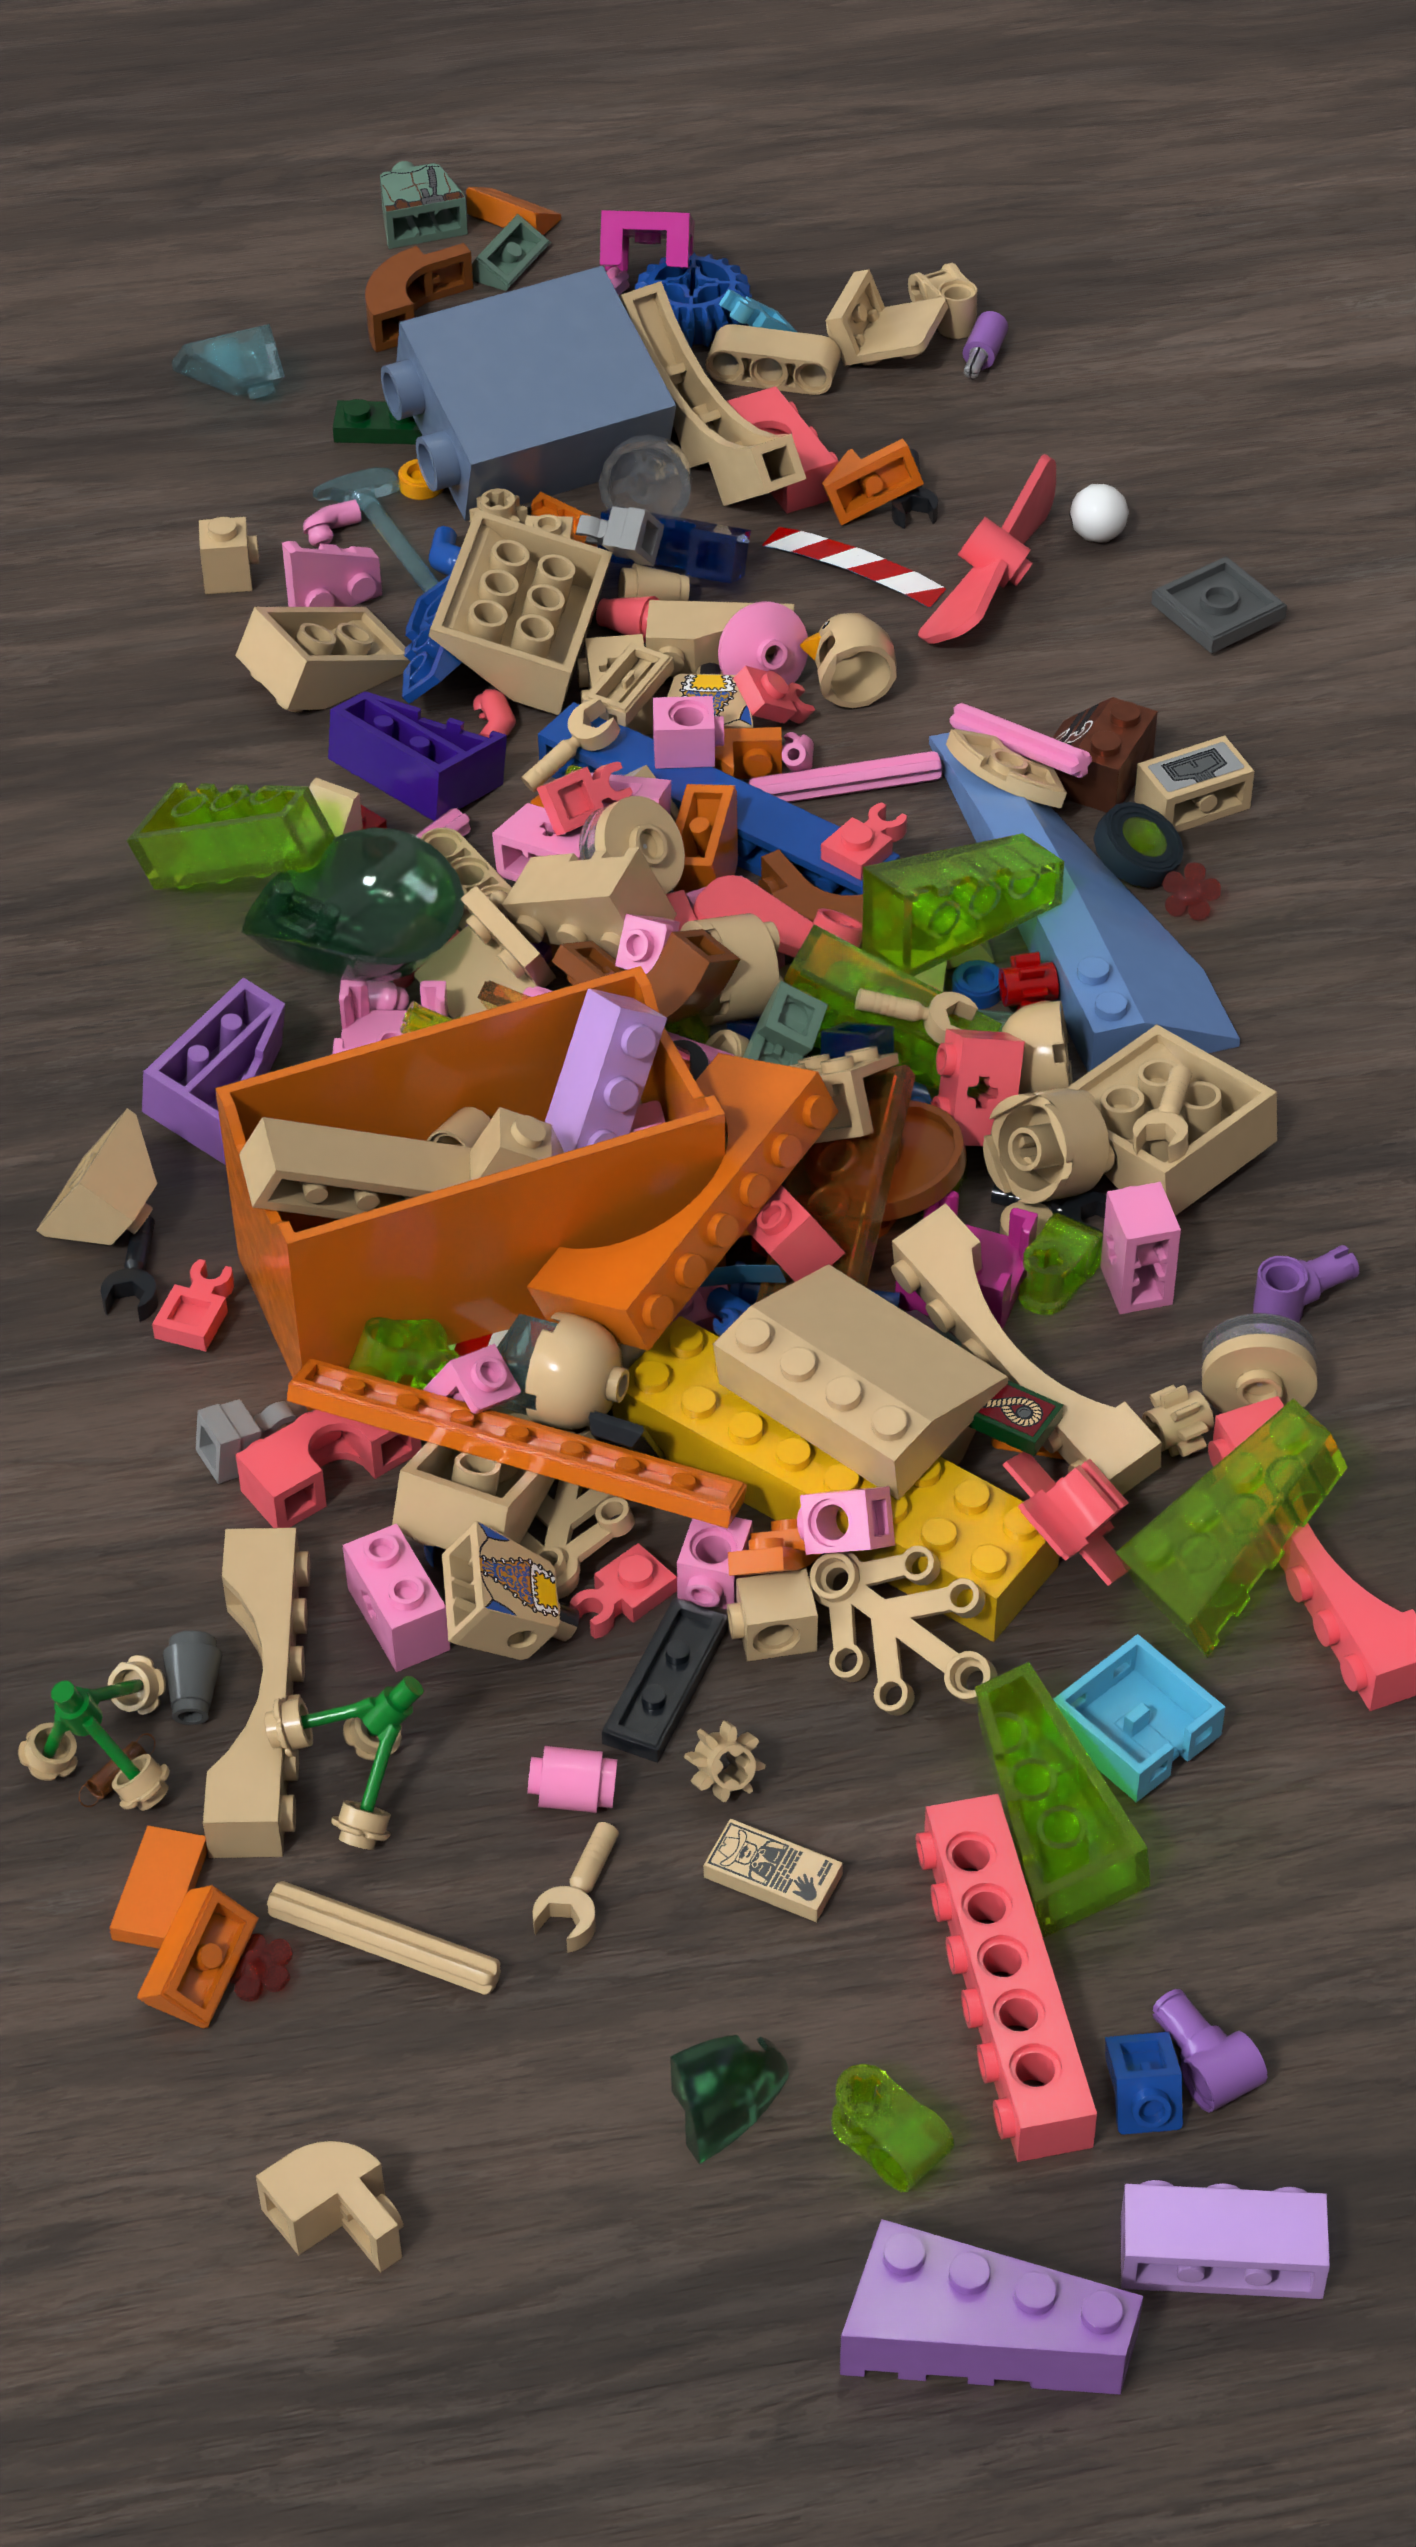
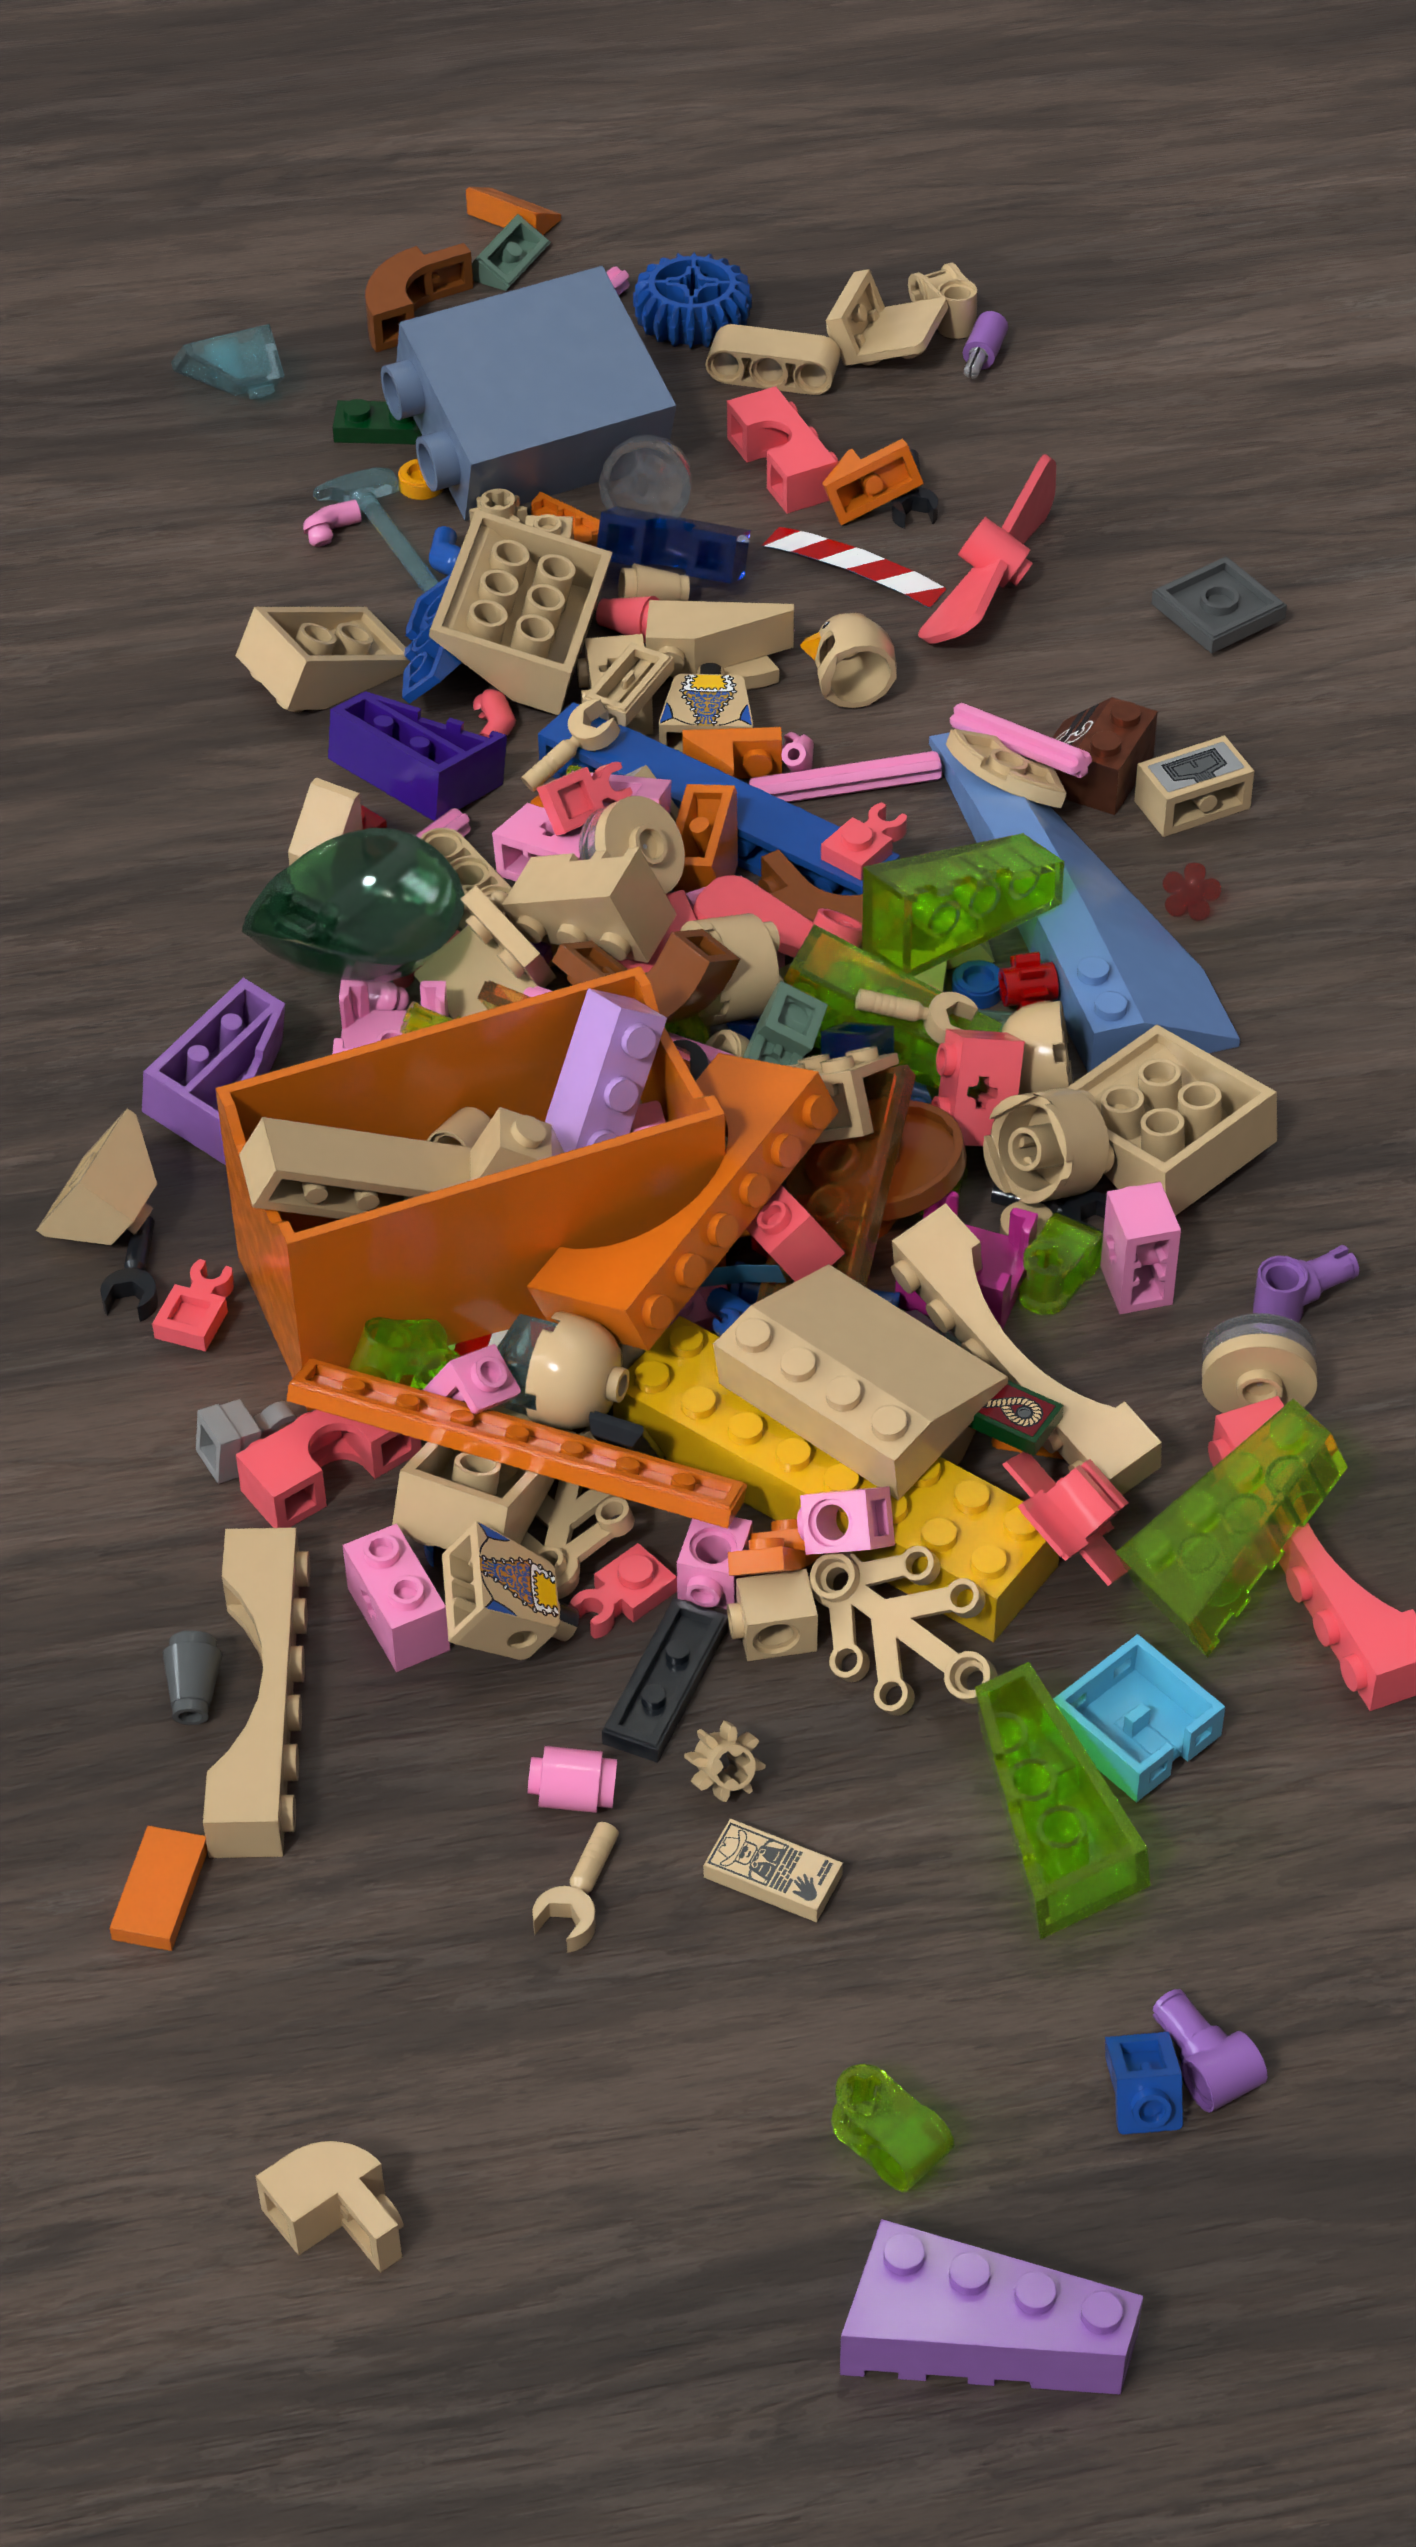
tan plant [18,1655,170,1811] -> none
dark orange piece [79,1733,156,1807] -> none
clear neon green wedge [126,783,335,890] -> none
orange slope [137,1885,259,2029] -> none
tan brick [199,517,259,594] -> none
clear red plant [229,1933,293,2002] -> none
plant [264,1676,424,1850] -> none
tan axle [267,1881,501,1995] -> none
bright pink wing [282,541,382,607] -> none
sand green torso [380,161,468,249] -> none
light grey piece [575,506,664,566] -> none
dark pink panel [600,210,695,272] -> none
bright pink bracket [615,914,680,974] -> none
tan arch [619,281,806,506] -> none
bright pink brick [653,696,724,769] -> none
clear green brick [670,2034,789,2164] -> none
bright pink dish [718,601,808,685] -> none
medium azure plate [719,289,797,332] -> none
coral plate [733,666,815,724] -> none
coral brick [916,1794,1097,2162] -> none
white piece [1069,484,1129,543] -> none
black wheel [1093,802,1184,888] -> none
lavender brick [1121,2180,1330,2299] -> none
tan piece [1133,1065,1192,1163] -> none
tan gear [1142,1385,1214,1457] -> none

